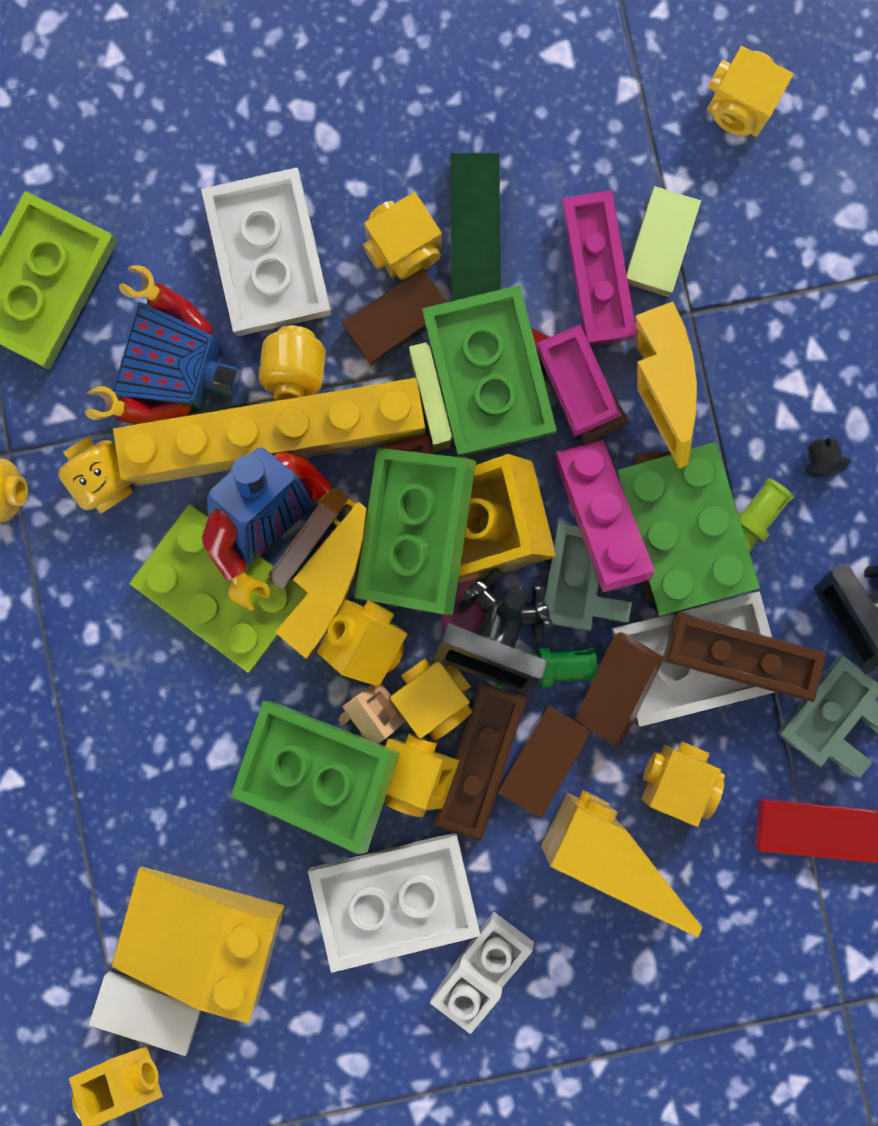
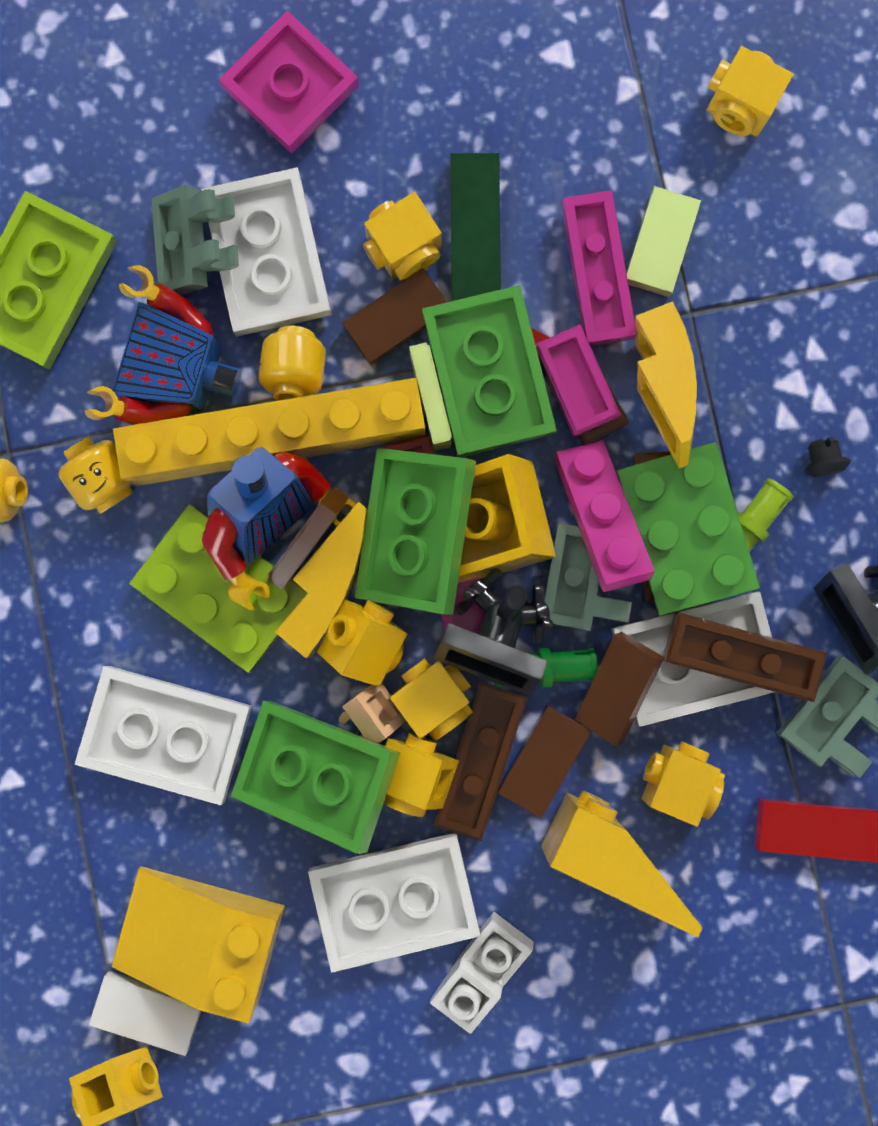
none -> white plate [74,666,252,805]
none -> sand green plate [151,185,239,296]
none -> dark pink plate [219,11,359,154]

